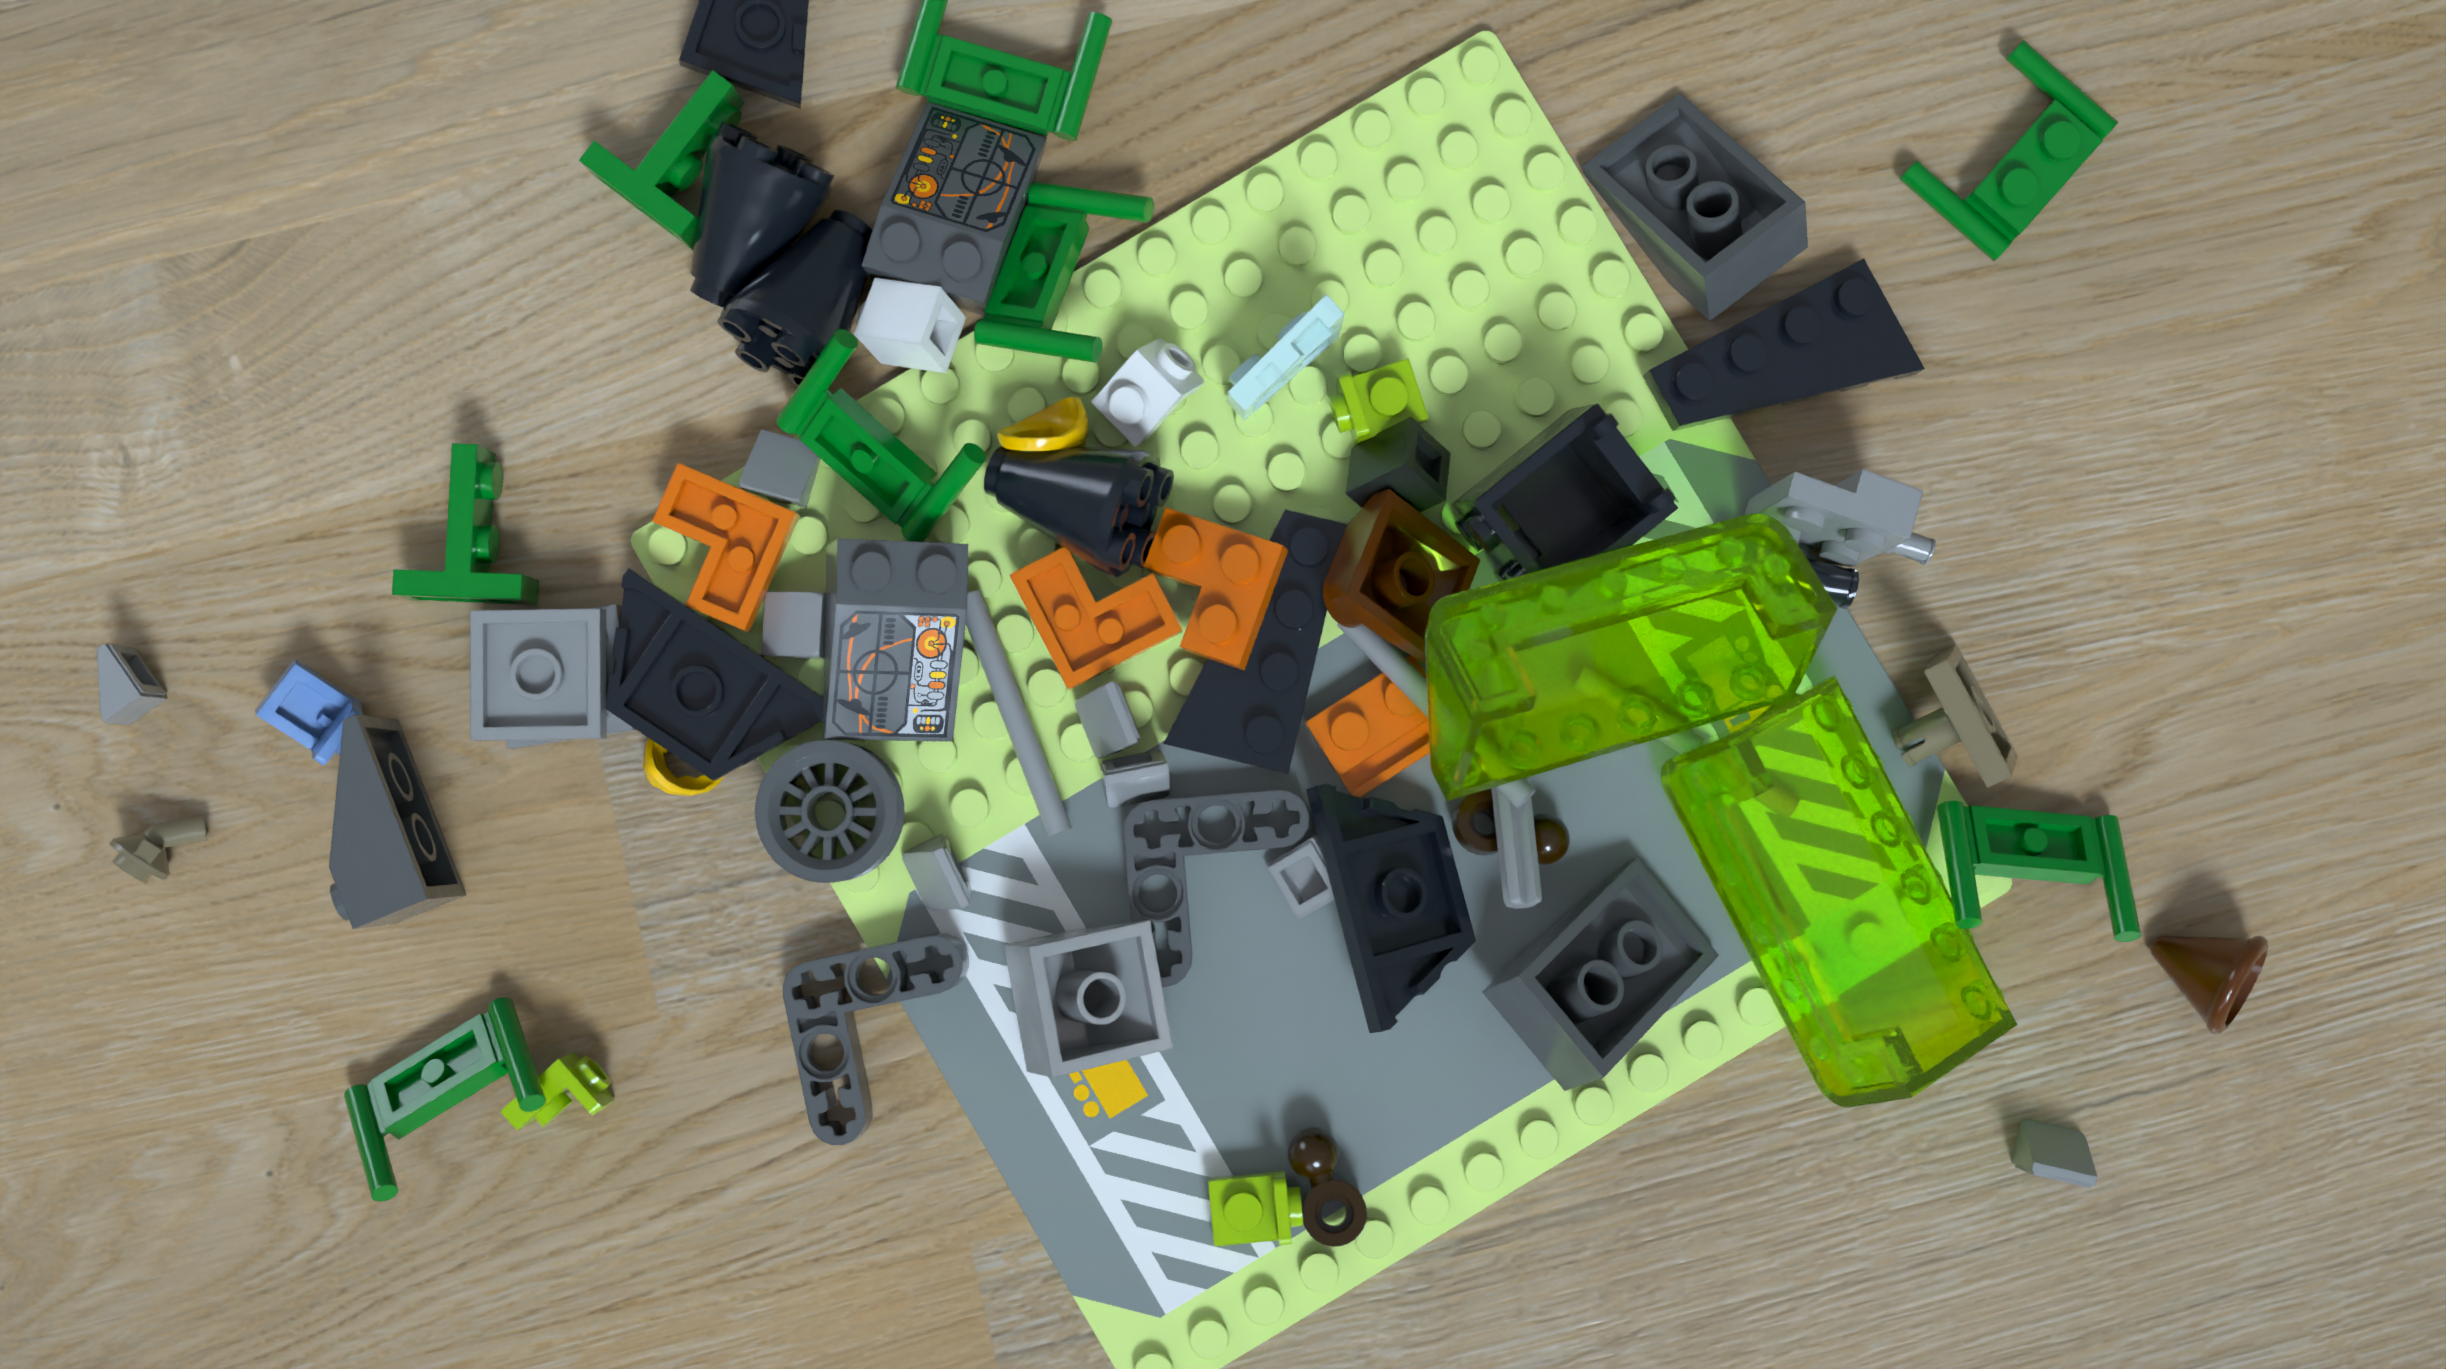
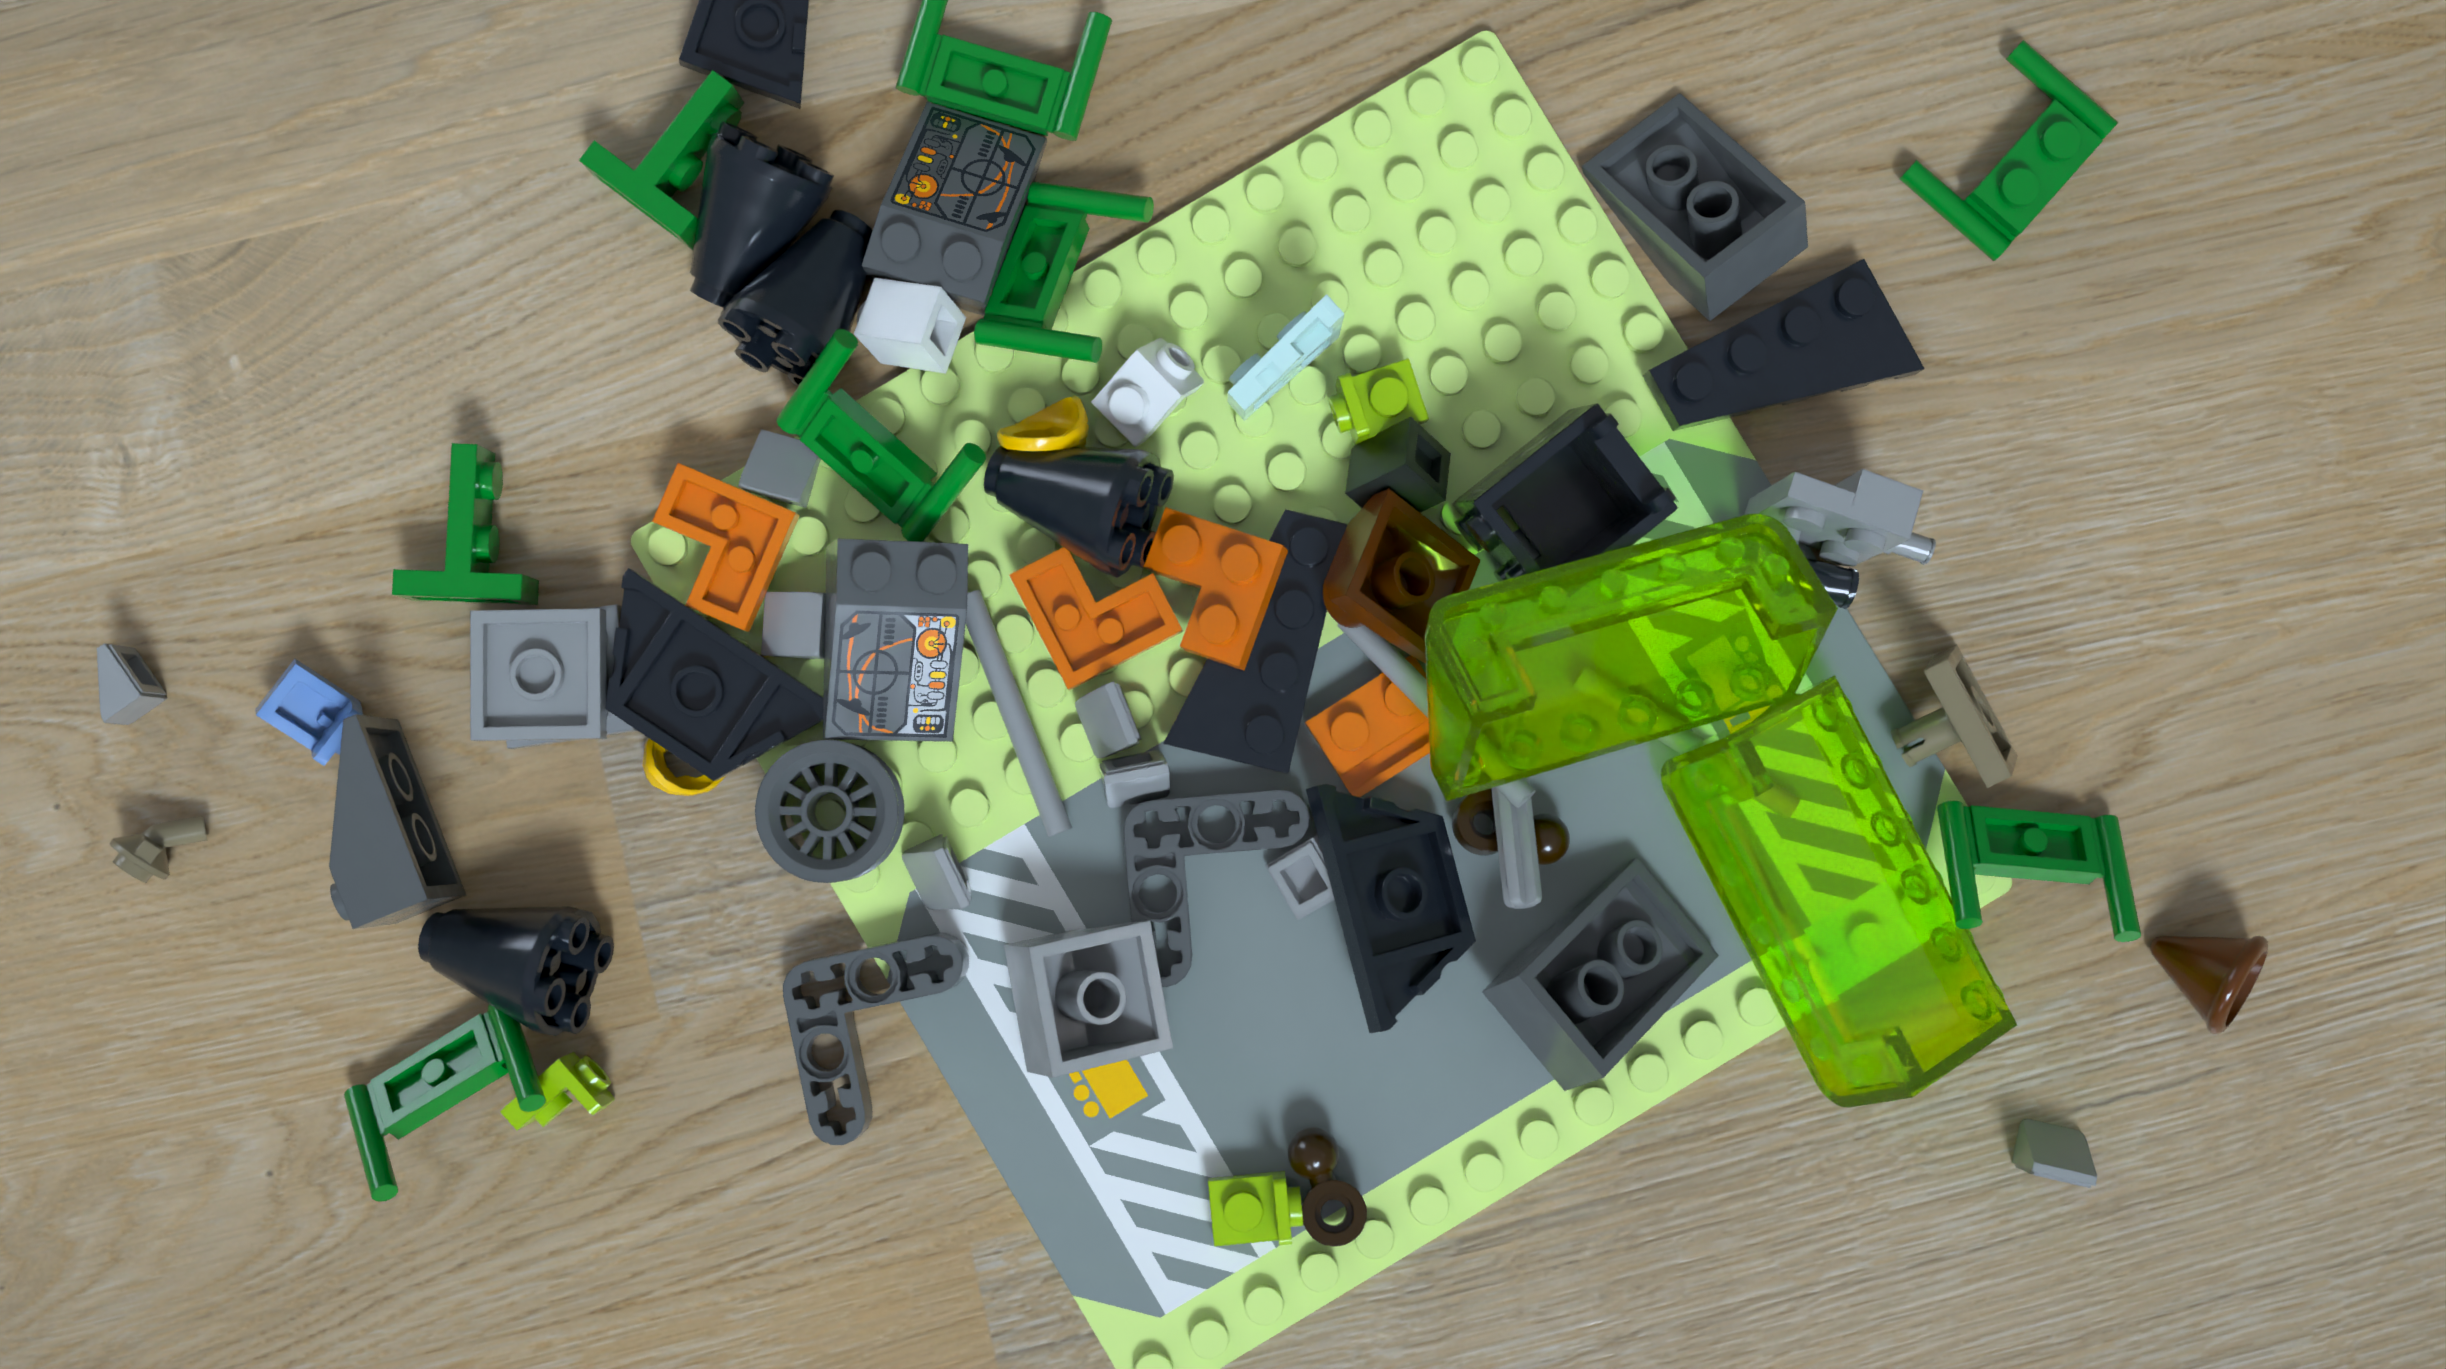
none -> black cone [418,906,614,1036]

